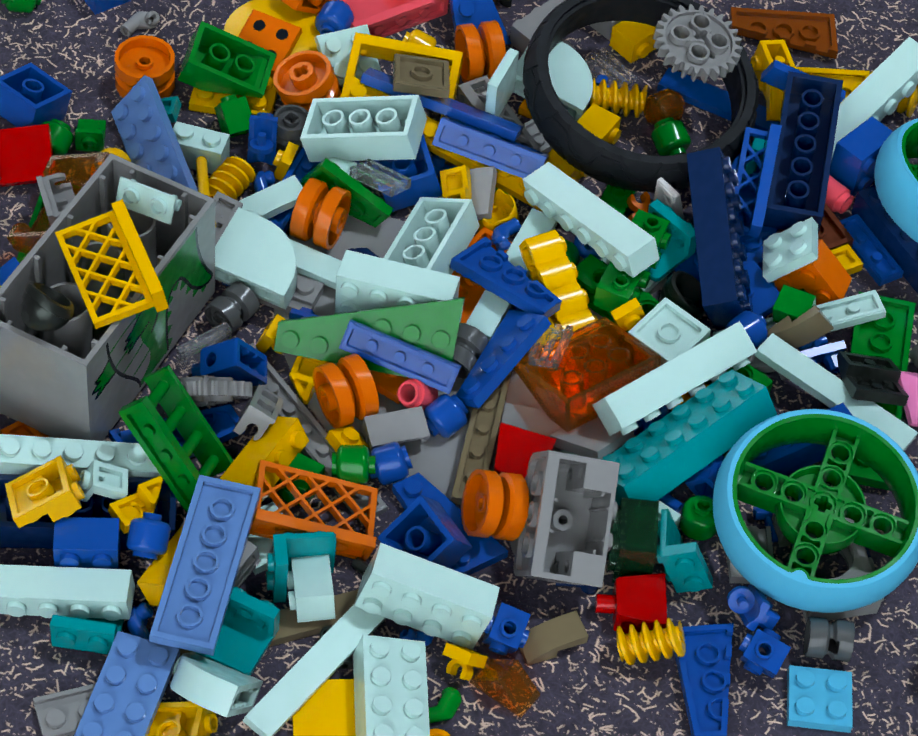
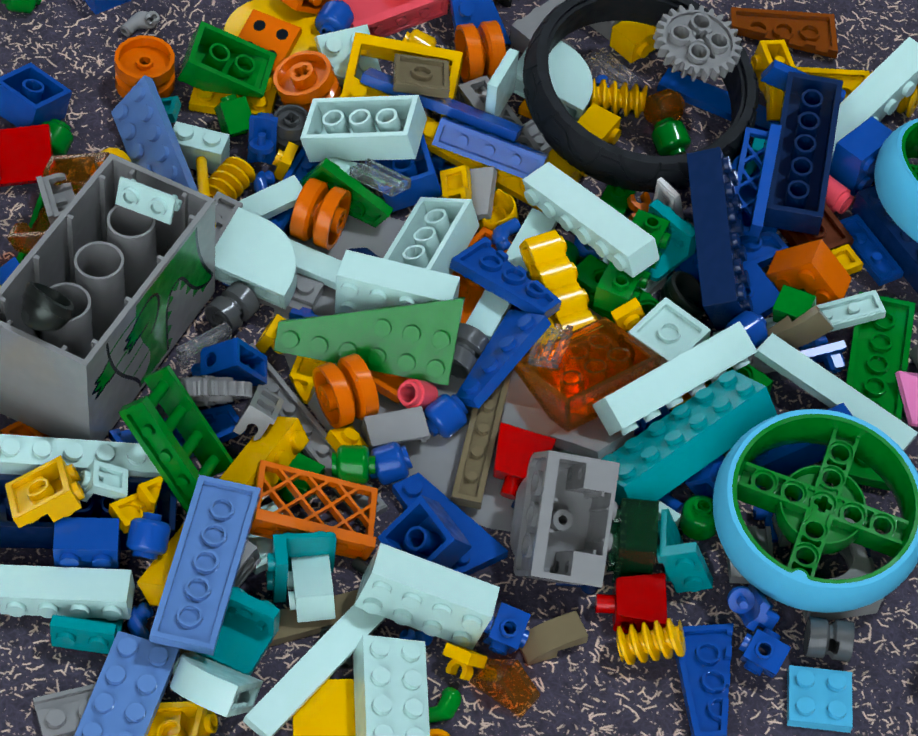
yellow fence [55,199,169,329] -> none
green bracket [75,119,107,152] -> none
blue tile [339,319,461,394] -> none
orange wheel [461,469,529,541] -> none
light aqua plate [762,217,818,283] -> none
pearl dark grey slope [837,351,909,406] -> none

